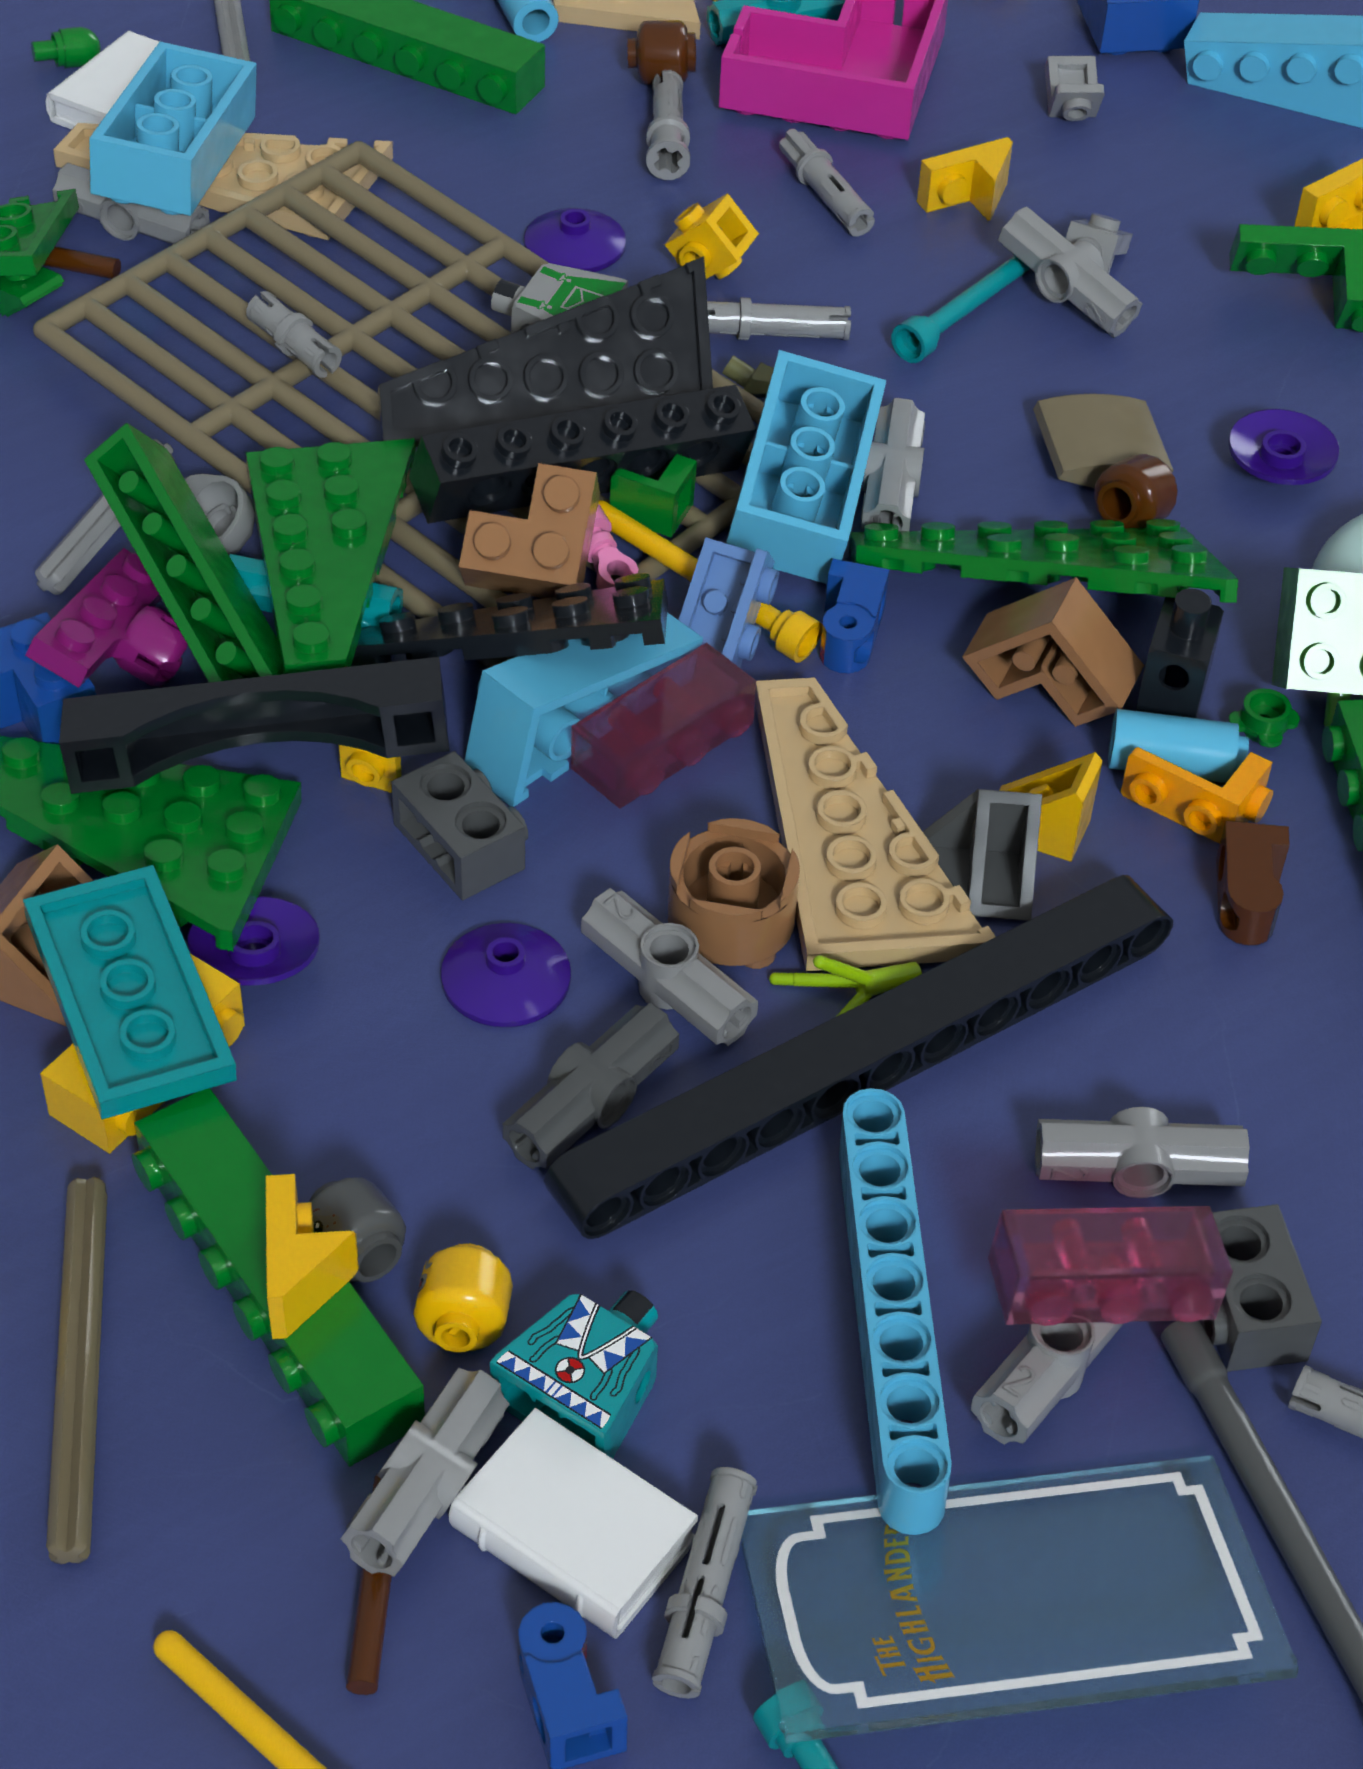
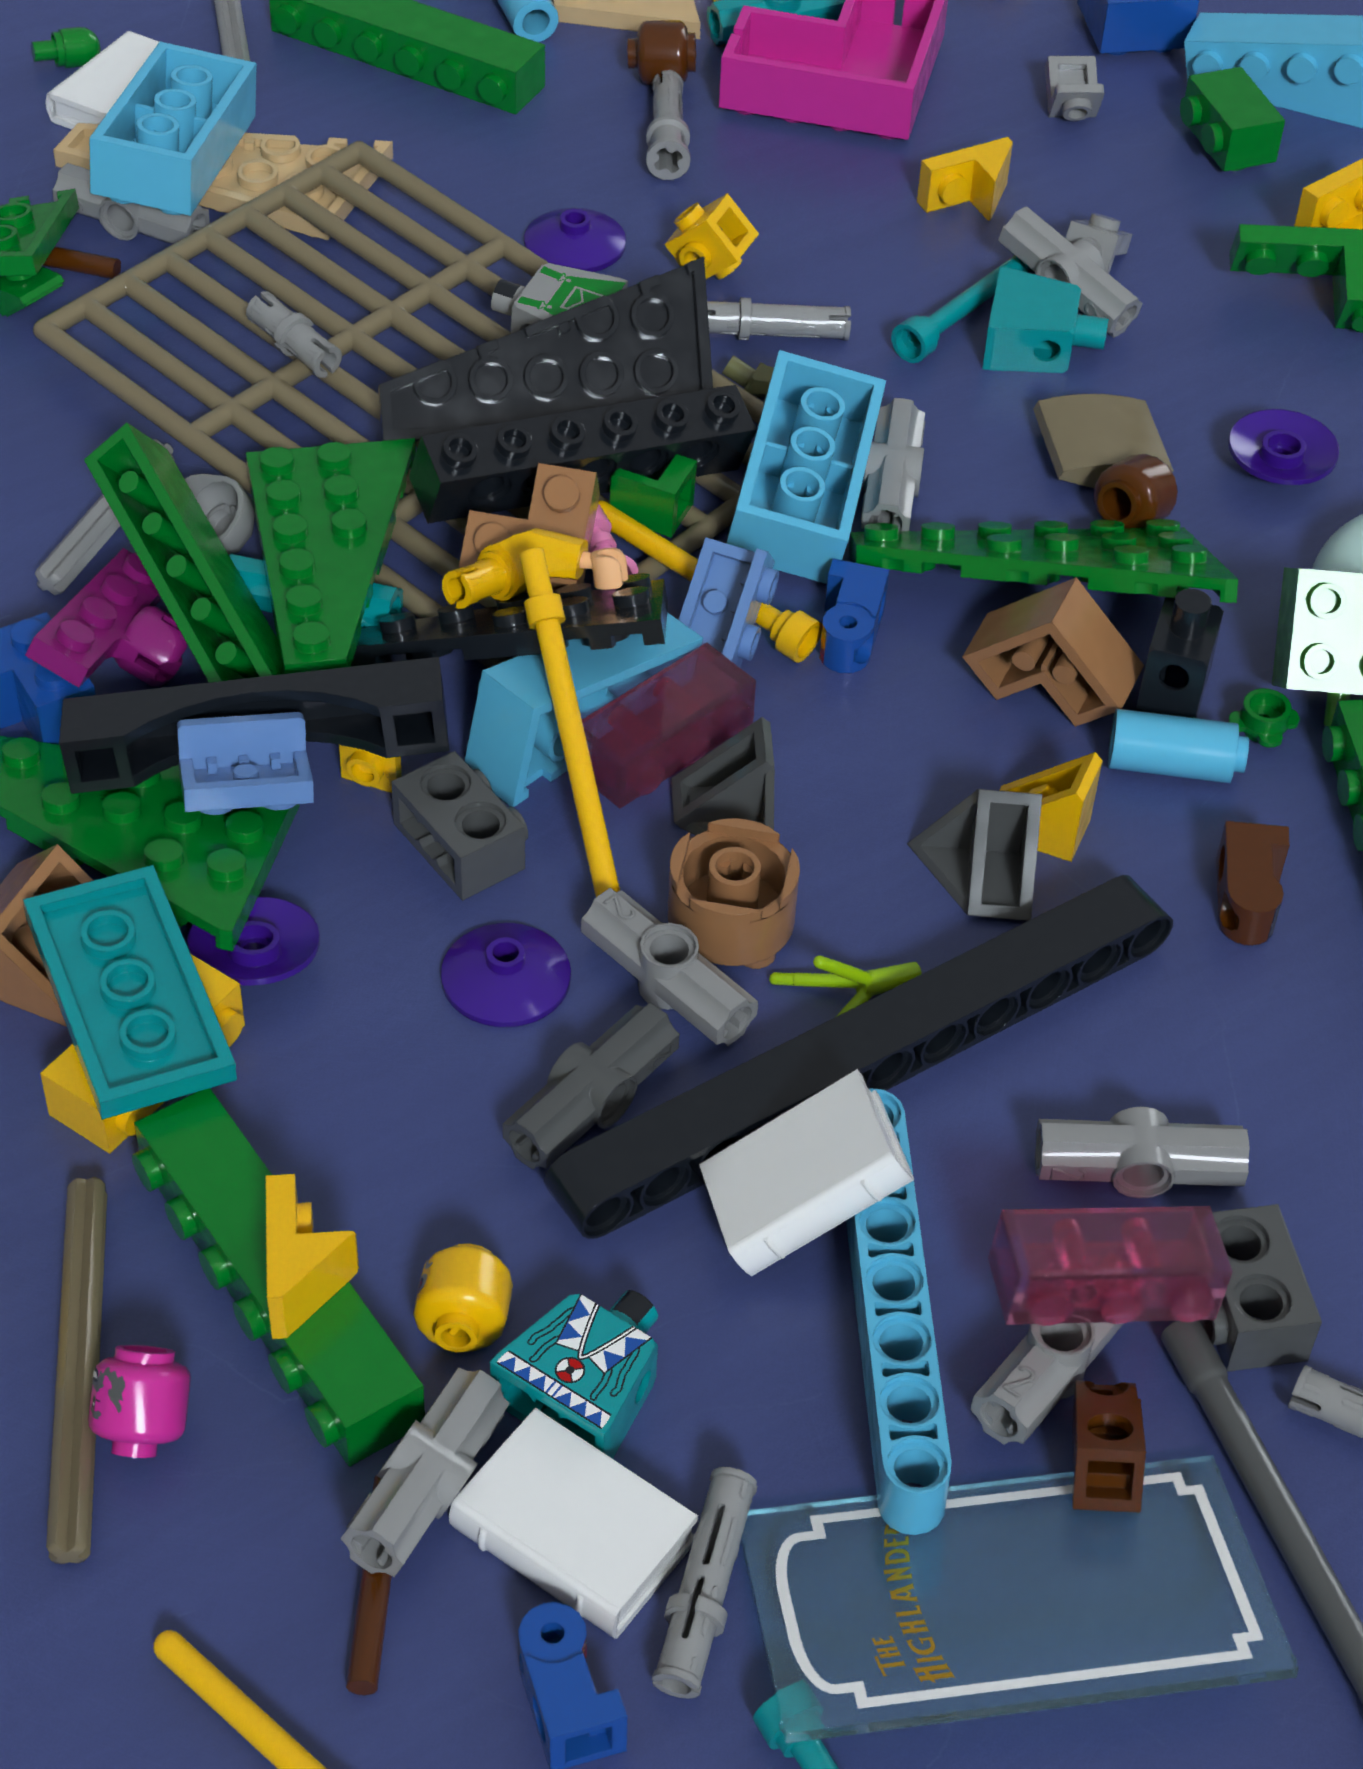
dark grey head [309,1177,406,1283] -> none
tan wing [754,677,996,971] -> none
light grey axle [779,128,875,237] -> none
light orange bracket [1121,747,1273,844] -> none
none -> dark pink head [88,1345,191,1458]
none -> medium blue bracket [177,712,314,815]
none -> yellow arm [442,528,628,609]
none -> yellow bar [519,548,620,897]
none -> dark grey slope [671,717,775,835]
none -> white piece [699,1069,914,1276]
none -> teal torso [982,267,1109,373]
none -> reddish brown leg [1072,1380,1146,1513]
none -> green brick [1180,67,1285,172]

